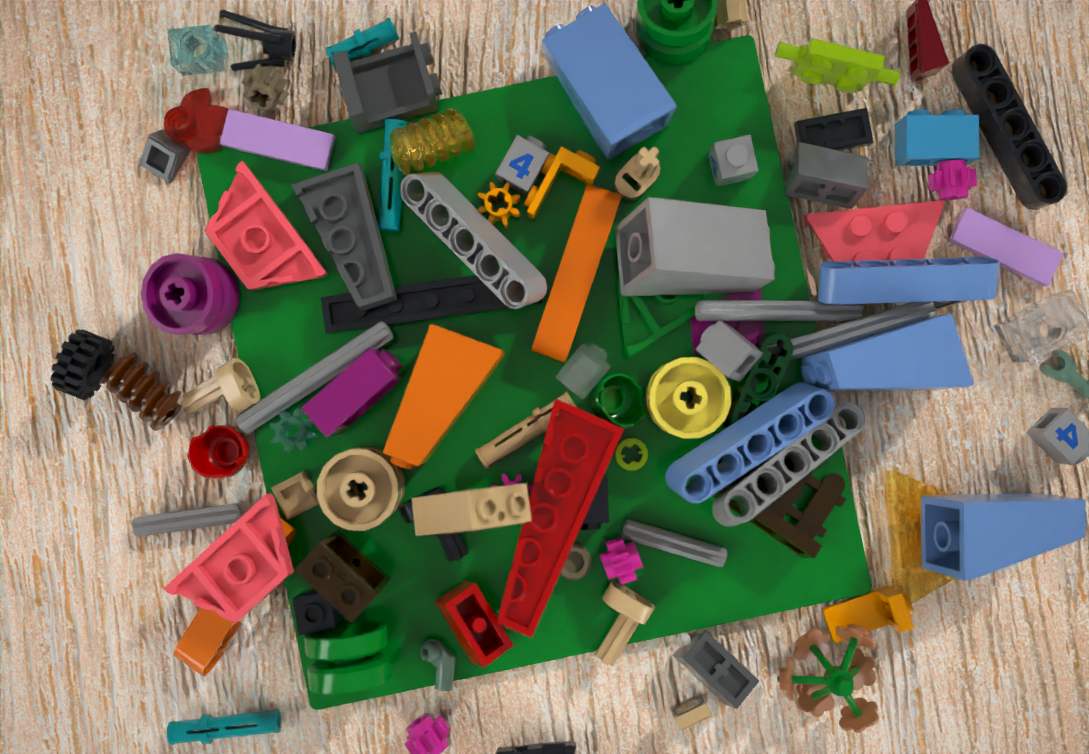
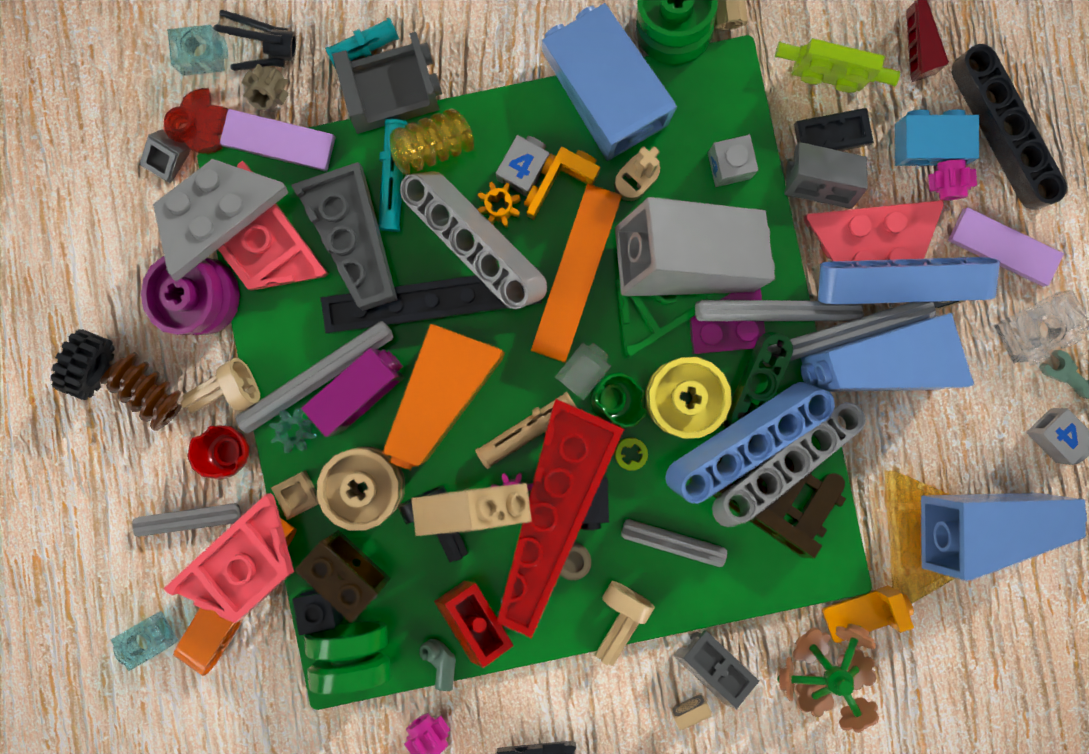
teal pin [167,709,281,745] -> none
dark pink gear [600,537,643,585] -> none
light grey brick [695,320,763,382] -> none
none -> clear light blue brick [111,611,178,671]
none -> light grey wing [153,159,288,282]

